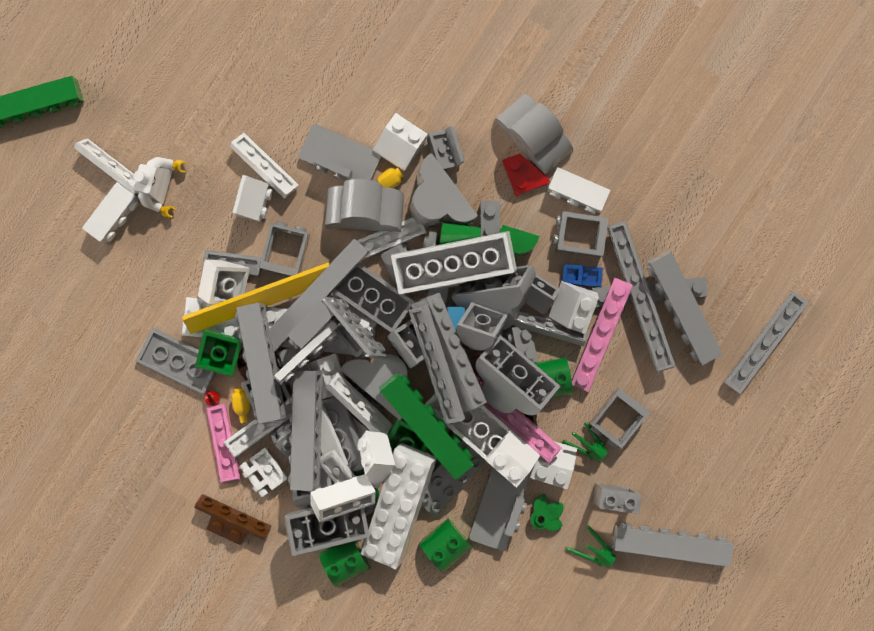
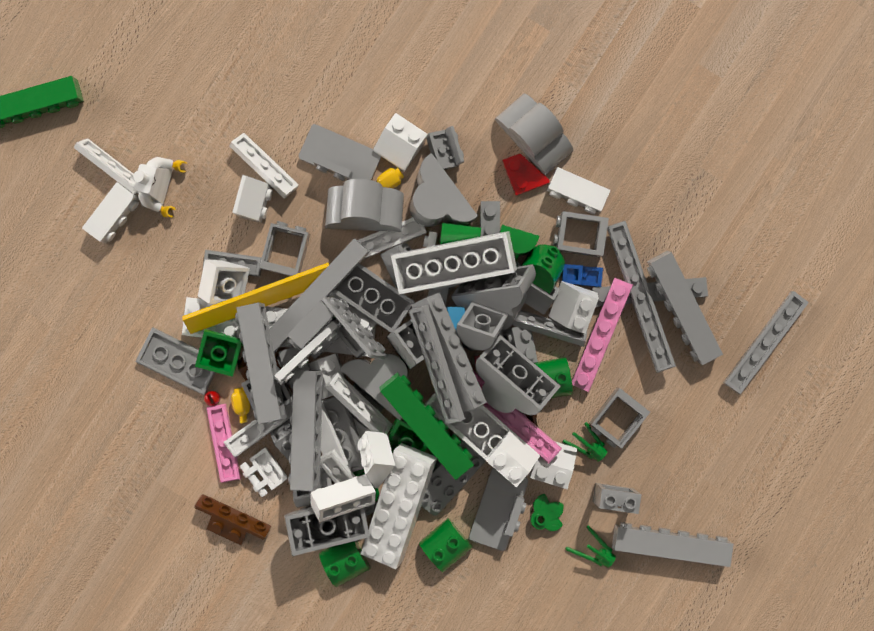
none -> green brick [521,244,565,294]

